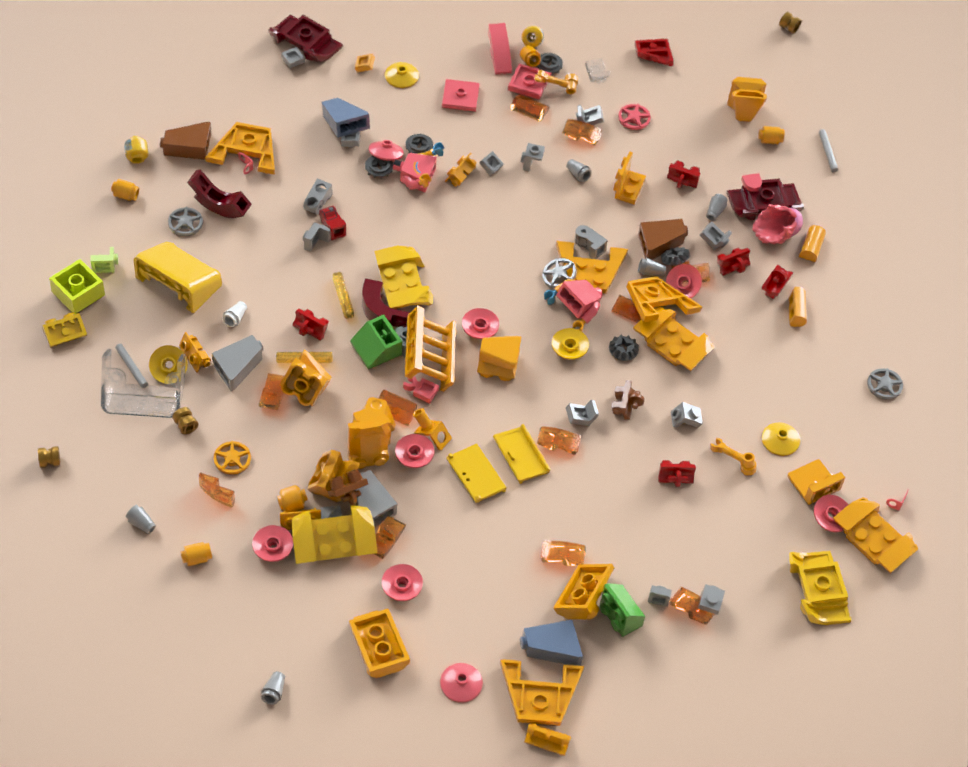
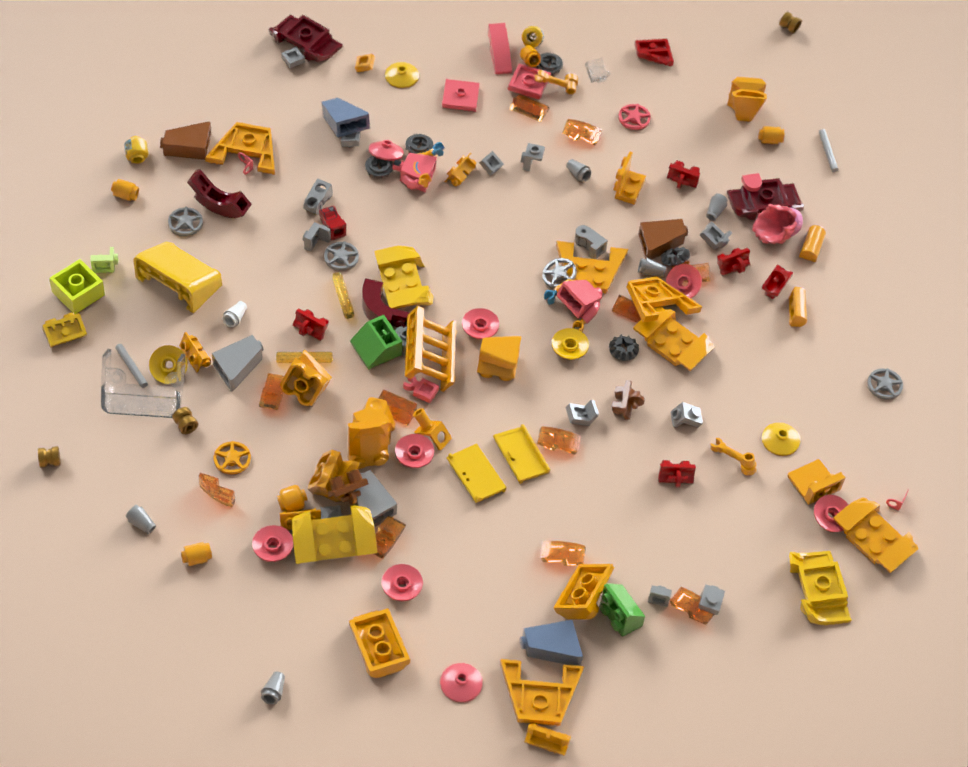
light grey bracket [576,105,604,128] -> none
none -> light grey wheel [324,241,359,271]

